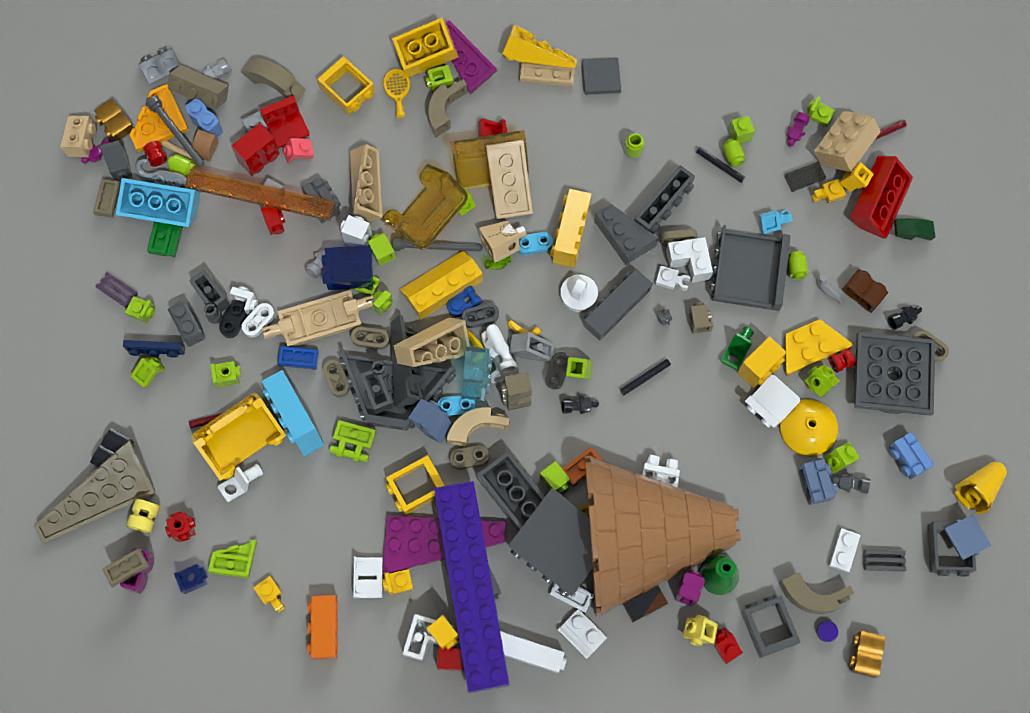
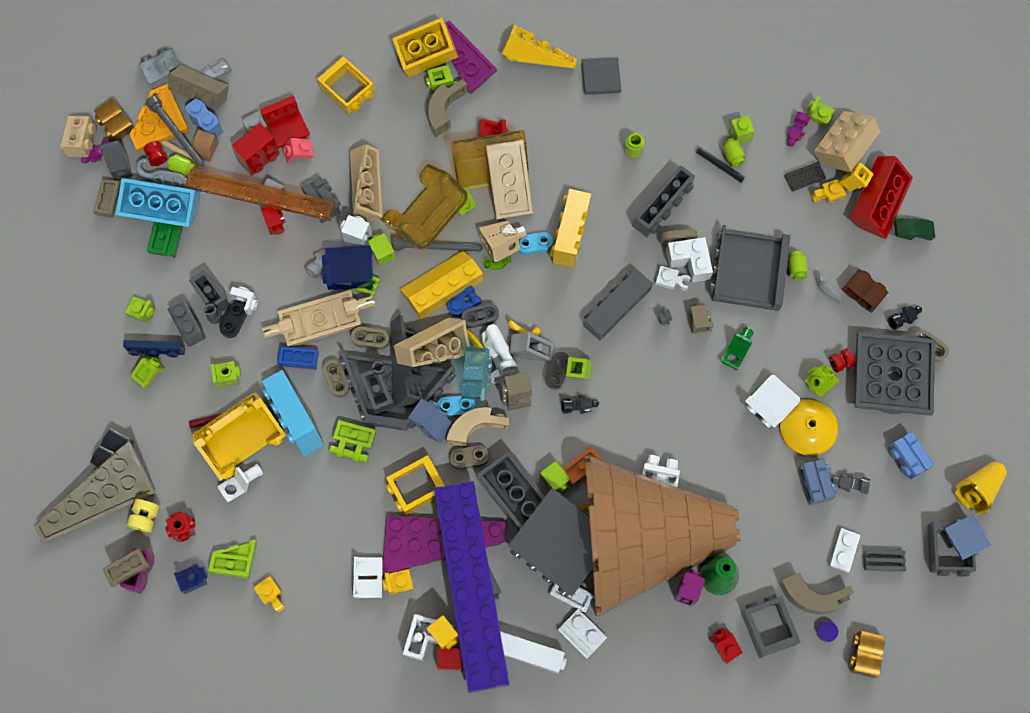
clear purple tile [95,272,138,309] -> none
dark tan arch [241,57,306,103] -> none
white plate [242,303,275,338] -> none
orange brick [307,595,338,660] -> none
lime bracket [371,290,393,316] -> none
yellow piece [383,68,410,118] -> none
tan tile [520,63,575,87] -> none
white tile [560,275,598,312] -> none
dark grey wedge [594,204,658,265] -> none
black bar [620,359,671,396] -> none
black tile [623,586,668,623] -> none
light yellow brick [683,615,718,646] -> none
yellow brick [737,336,786,389] -> none
medium azure plate [759,210,793,234] -> none
yellow wing [785,319,853,376] -> none
lime bracket [824,442,860,473] -> none
dark red bar [875,120,907,140] -> none

